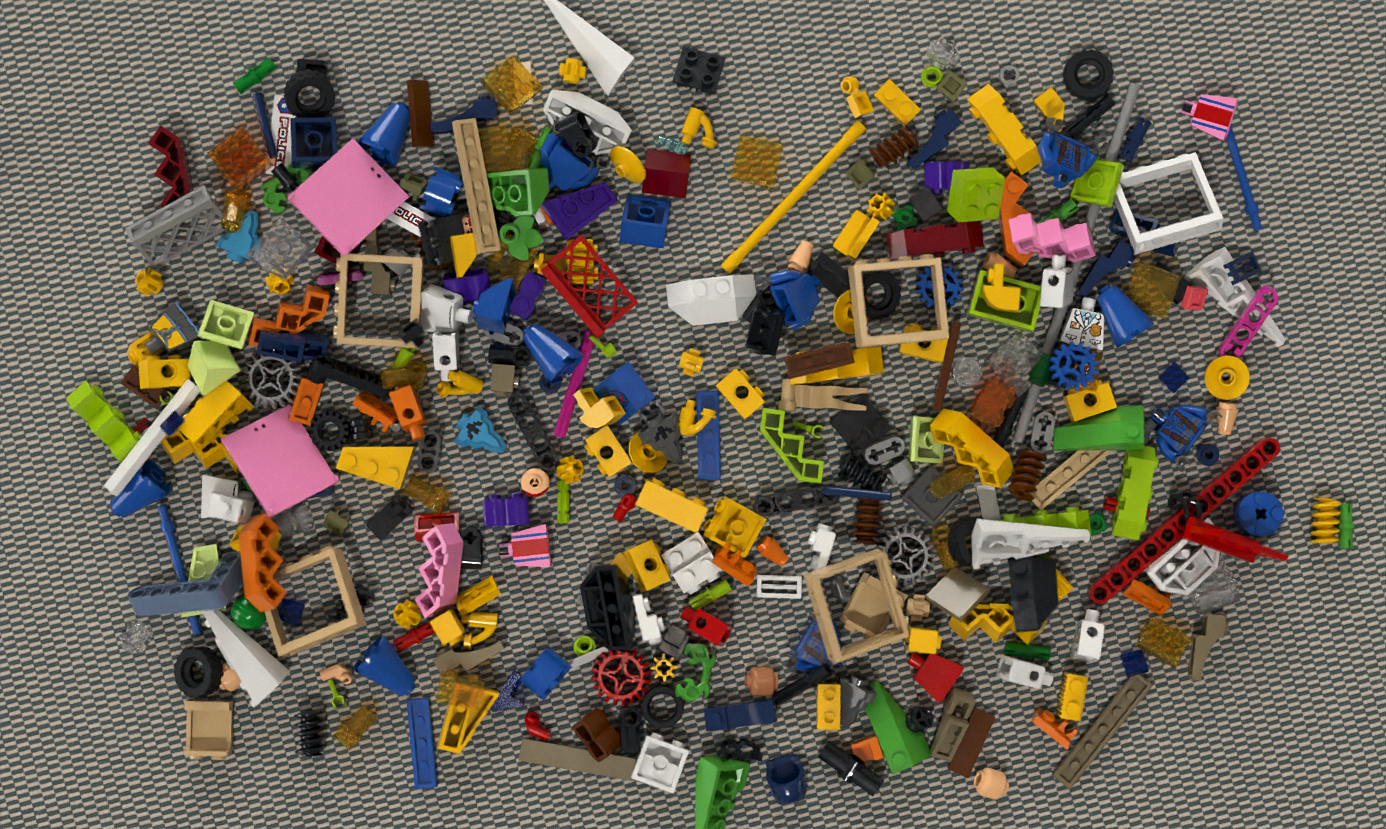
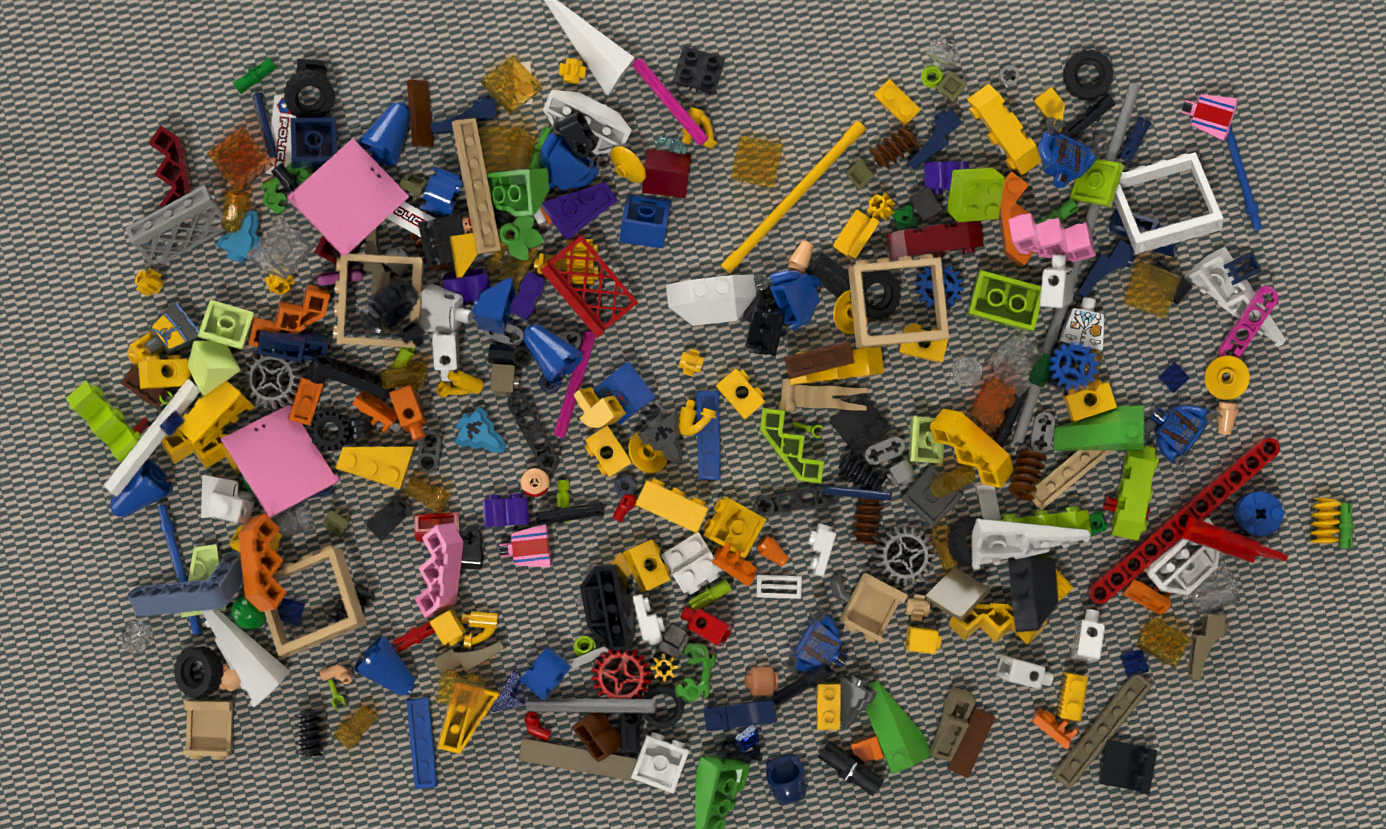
yellow gear [393,600,421,629] -> none
yellow plate [456,576,501,616] -> none
yellow gear [556,455,584,484] -> none
lime hand [588,334,617,358] -> none
tan window [803,548,909,663] -> none
yellow plate [841,76,874,118] -> none
black wheel [905,707,934,733] -> none
red torso [907,652,964,703] -> none
reddish brown tile [931,321,961,411] -> none
light nougat head [974,768,1009,800] -> none
yellow brick [981,263,1020,312] -> none
light nougat cone [982,252,1017,278] -> none
green pin [1004,641,1051,660] -> none
blue cone [1097,284,1154,348] -> none
black helmet [1167,492,1202,532] -> none
coral tile [1181,286,1208,310] -> none
dark blue plate [1196,444,1219,466] -> none
none -> black gear [362,279,419,334]
none -> light grey axle [526,698,656,713]
none -> black pin [536,502,604,526]
none -> dark pink axle [632,58,708,146]
none -> clear blue tile [735,724,760,753]
none -> black bracket [1099,740,1158,795]

